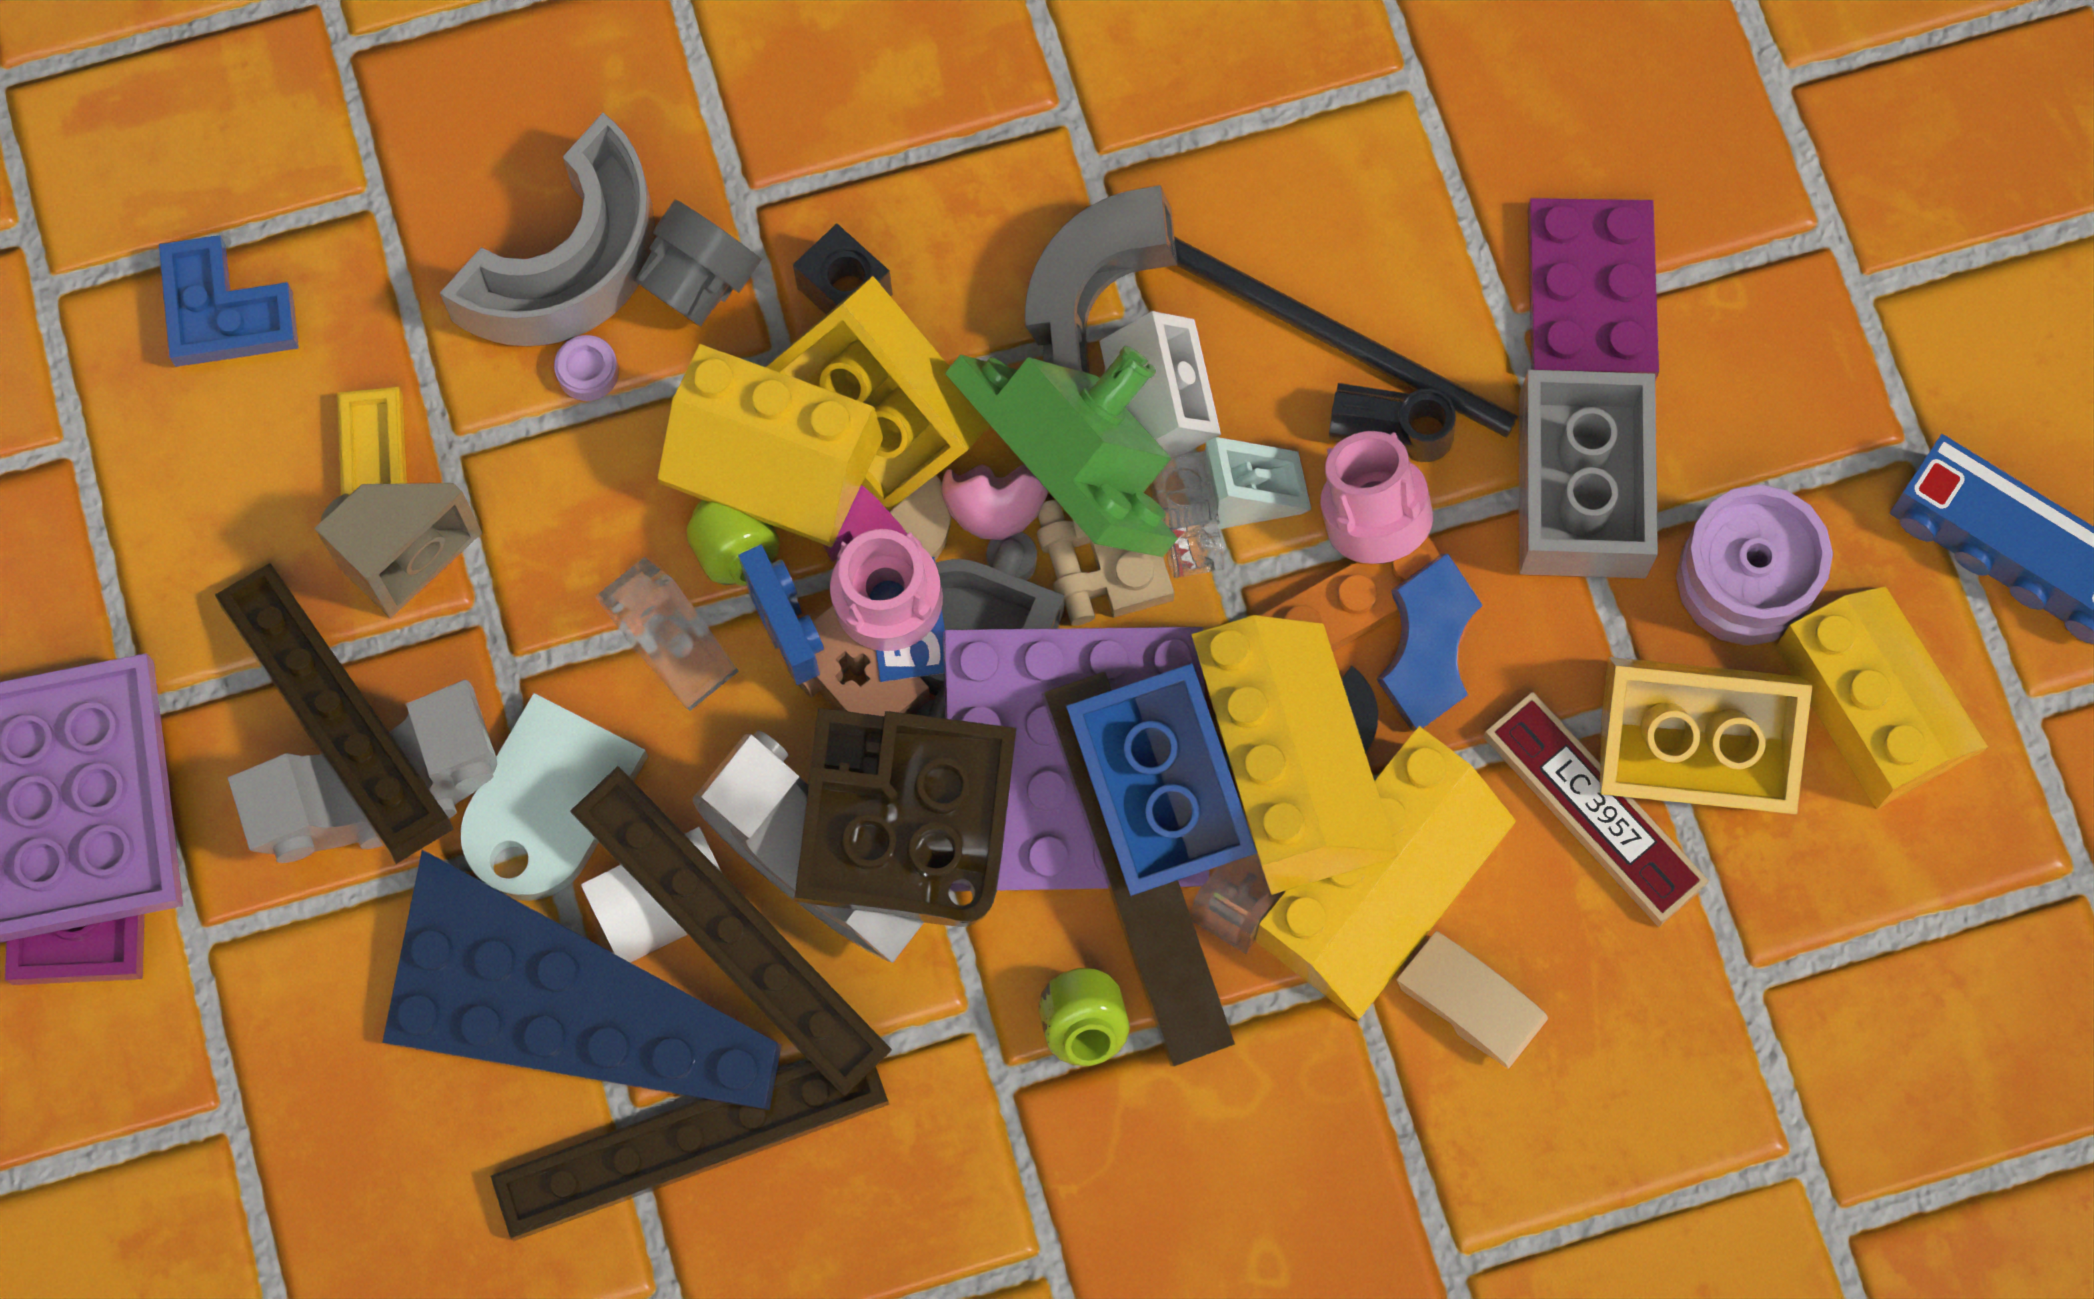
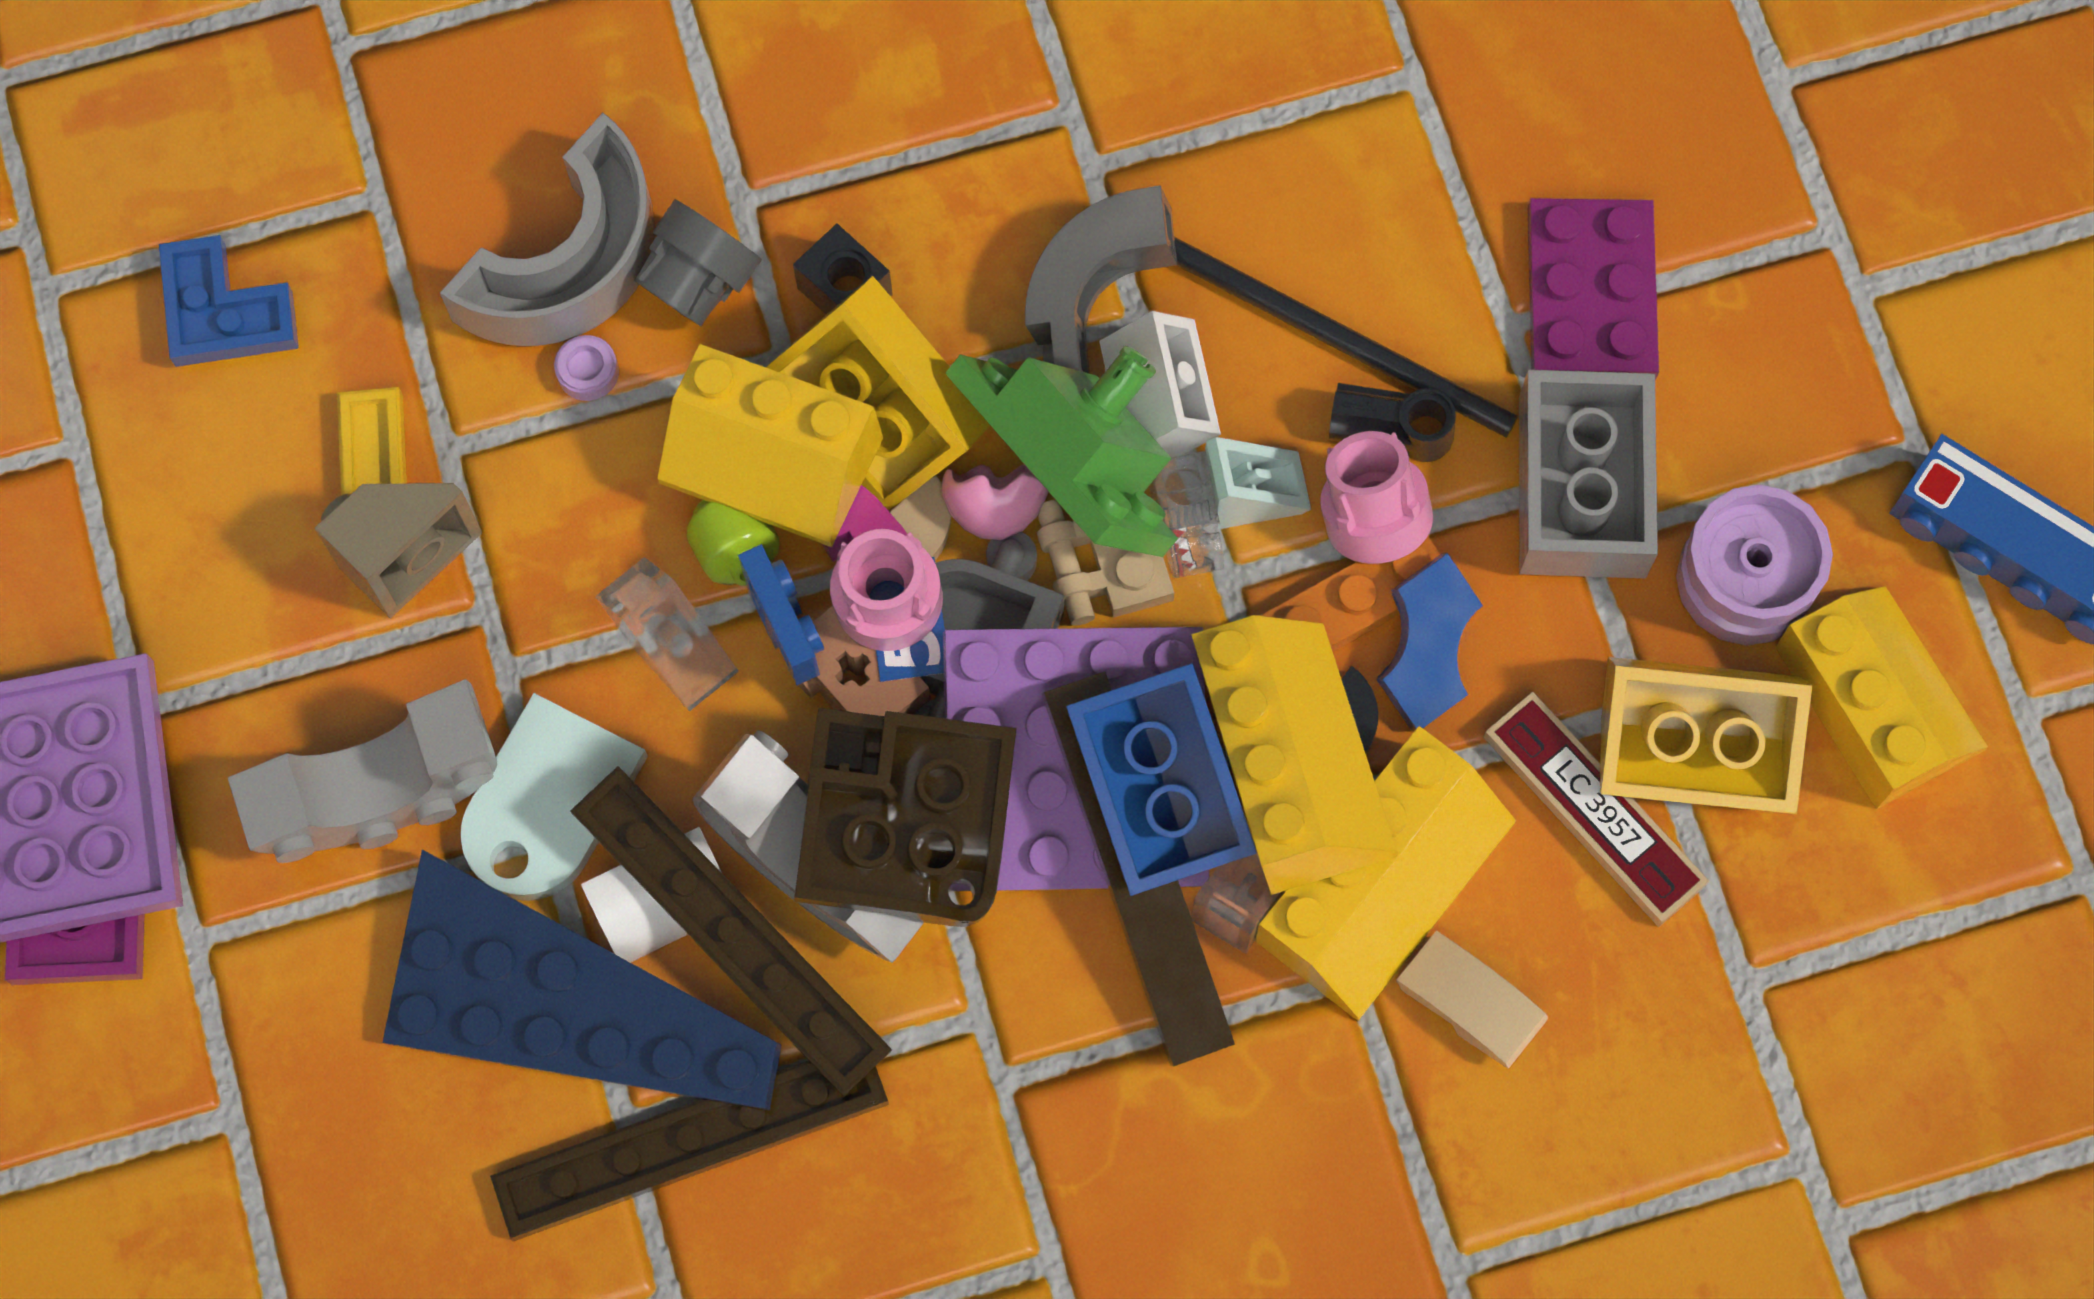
dark brown tile [215,563,454,864] -> none
lime head [1038,968,1130,1066] -> none

